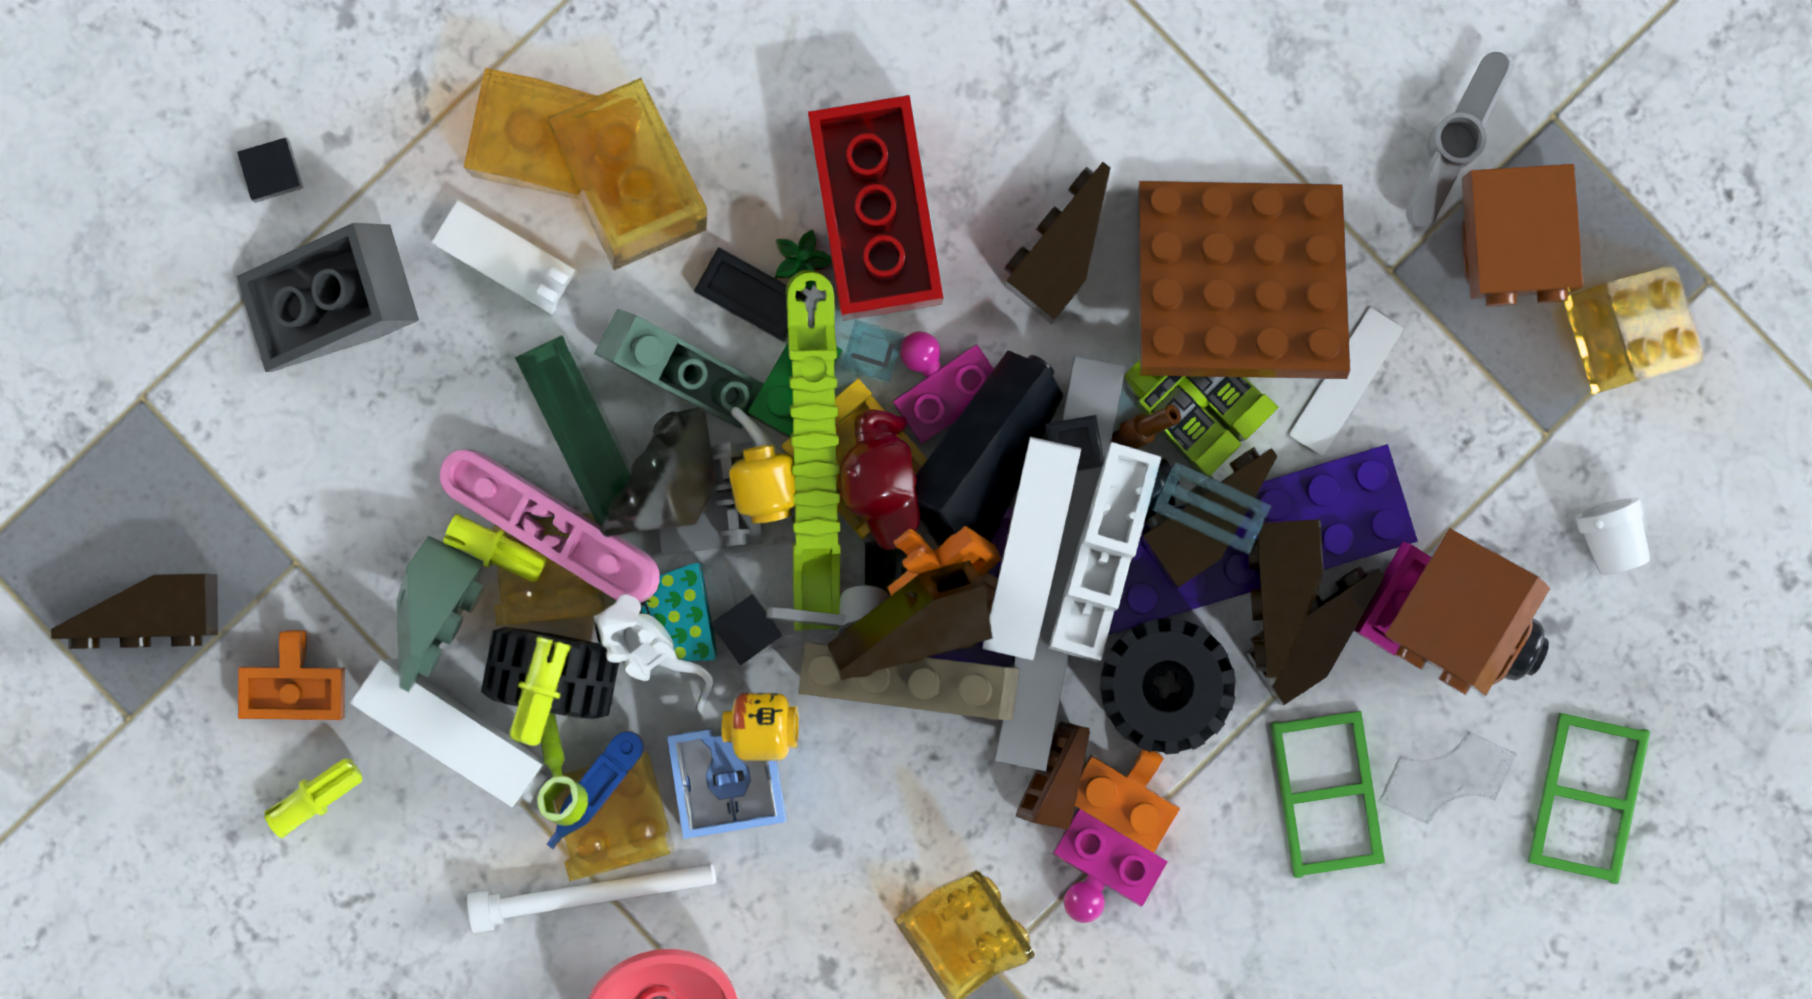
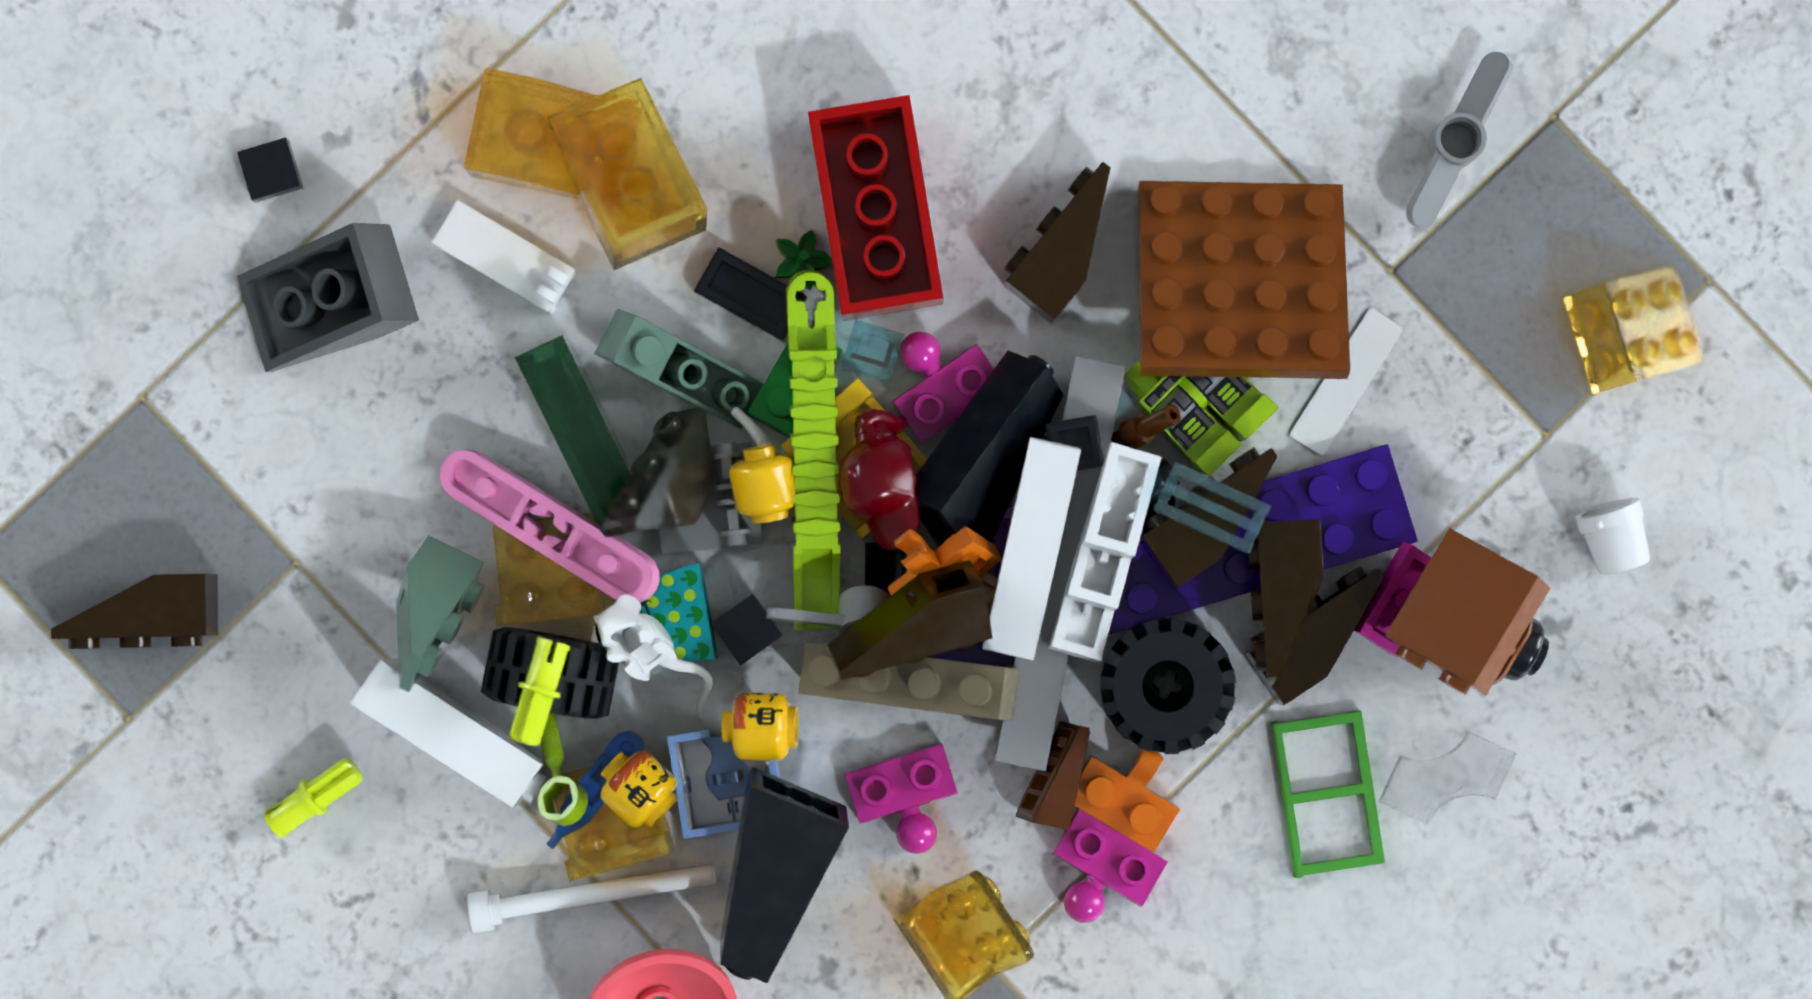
orange plate [238,630,345,720] -> none
neon yellow axle [443,513,547,582] -> none
dark orange brick [1461,164,1584,307] -> none
bright green window [1528,713,1650,884] -> none
none -> yellow head [600,750,678,828]
none -> black slope [720,766,849,983]
none -> dark pink plate [845,744,958,854]

